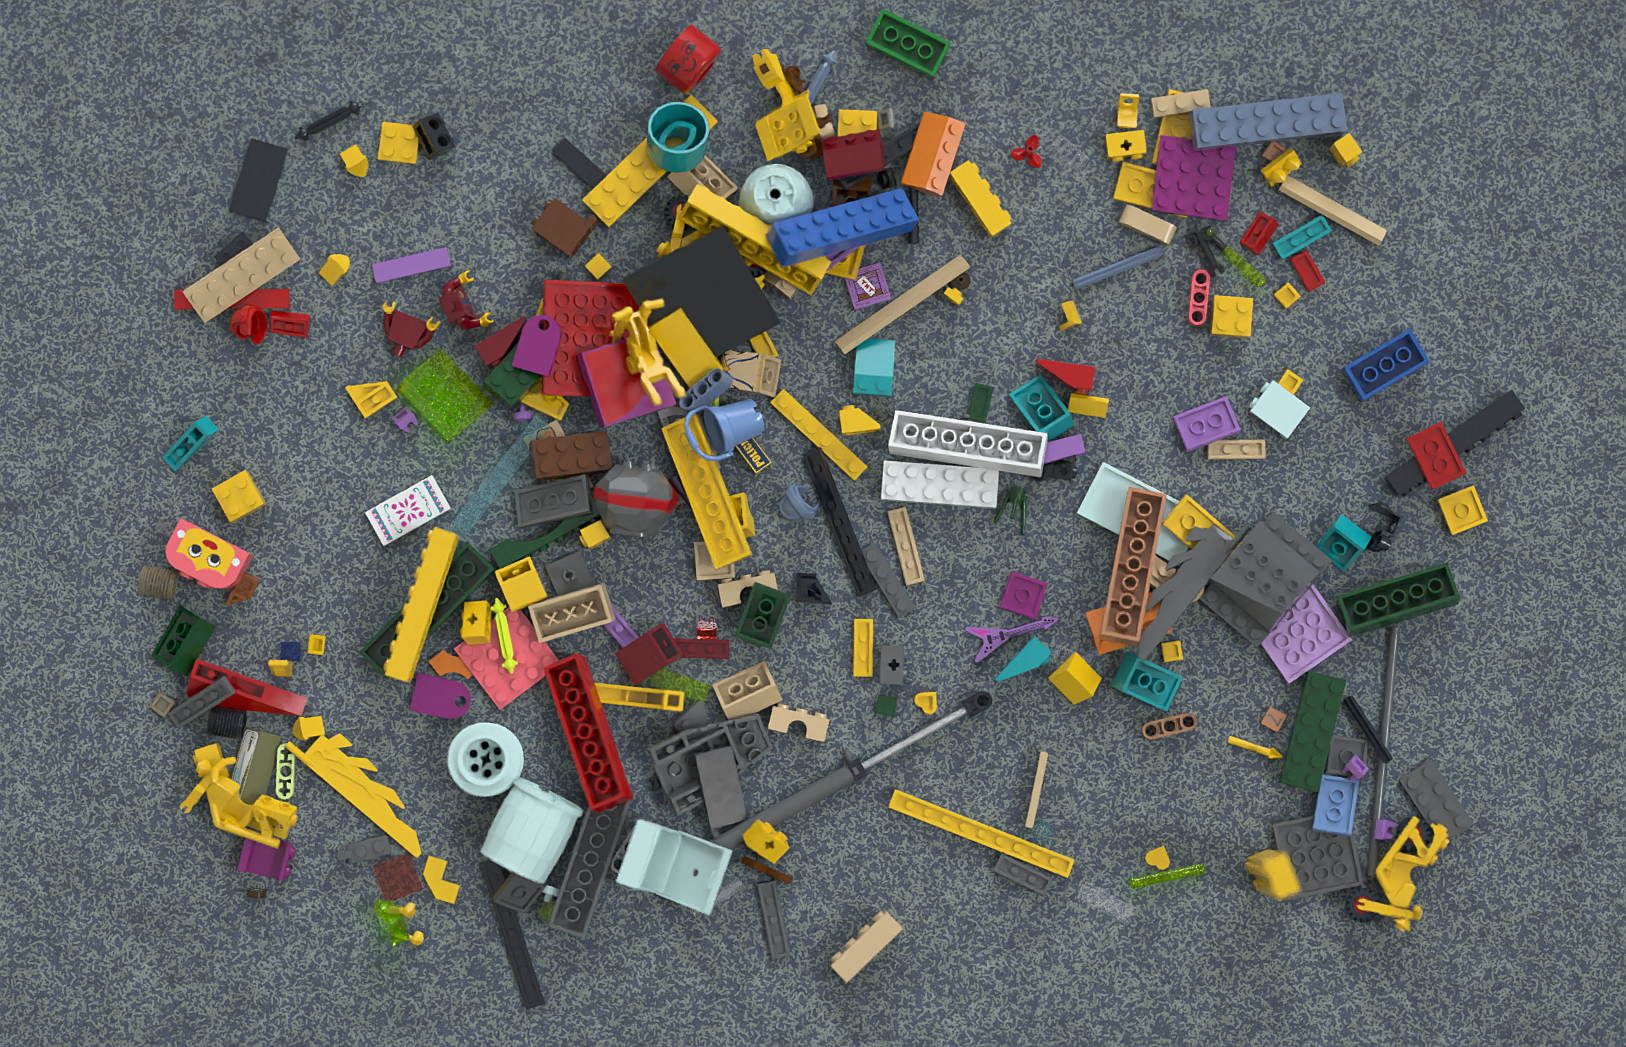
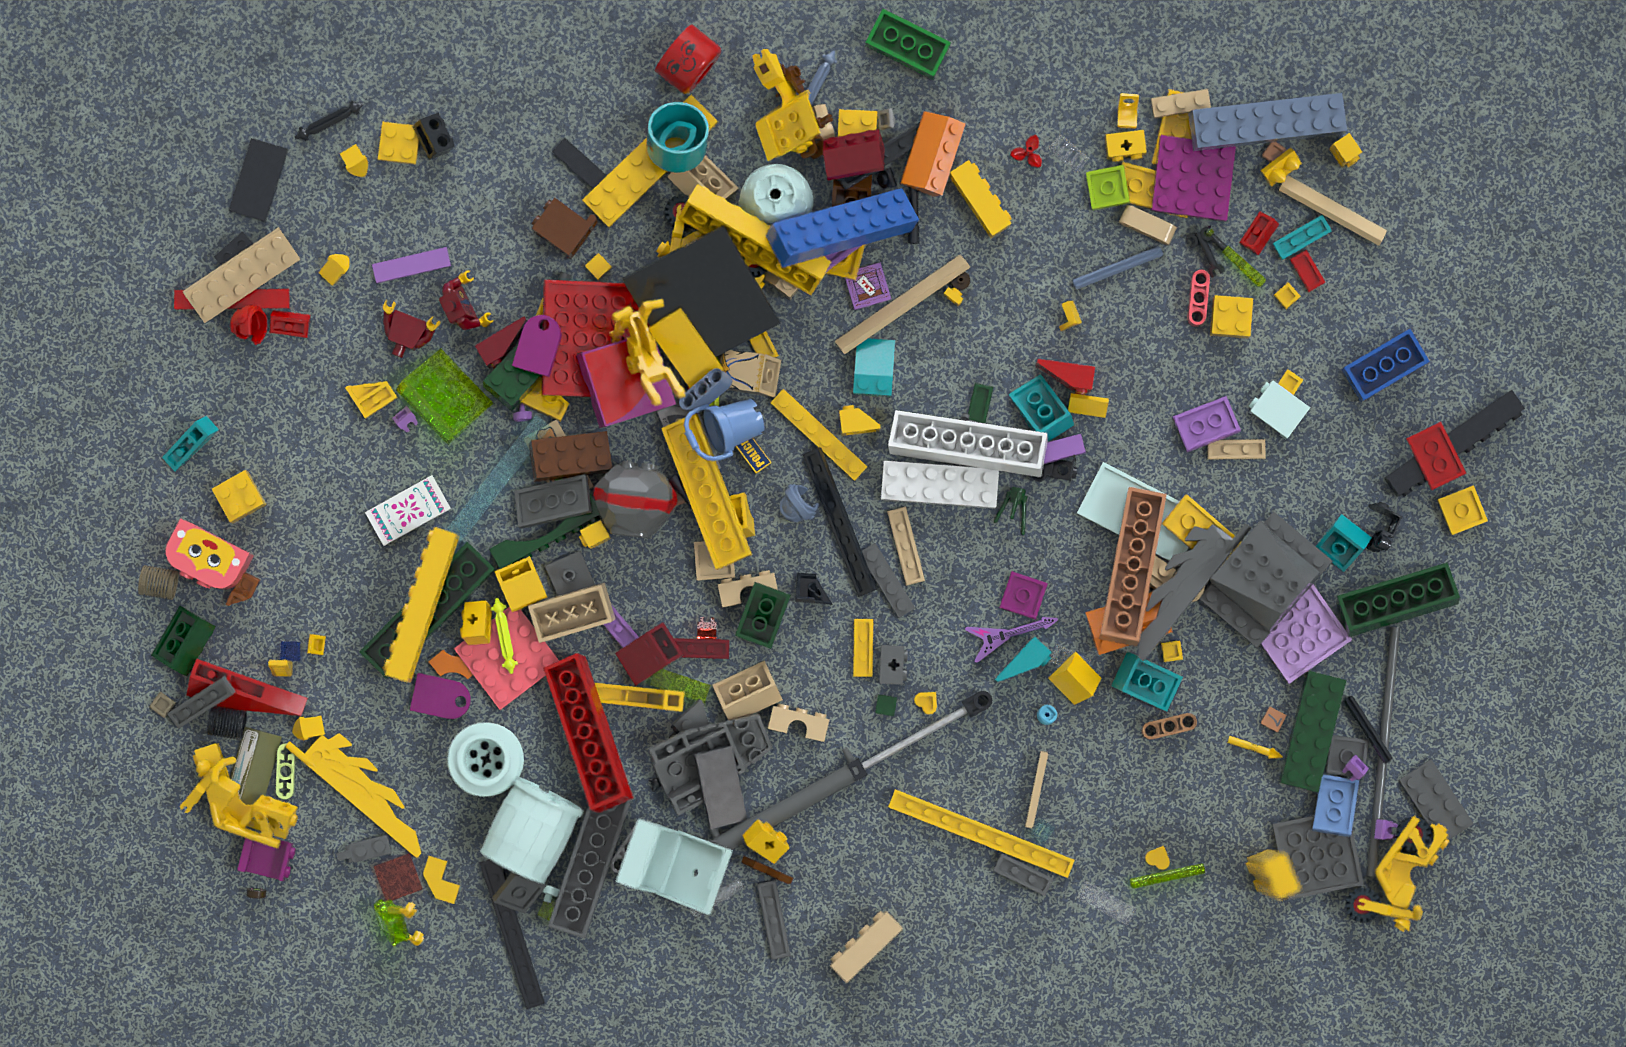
none -> medium azure tile [1037,705,1057,725]
none -> lime tile [1086,165,1130,211]

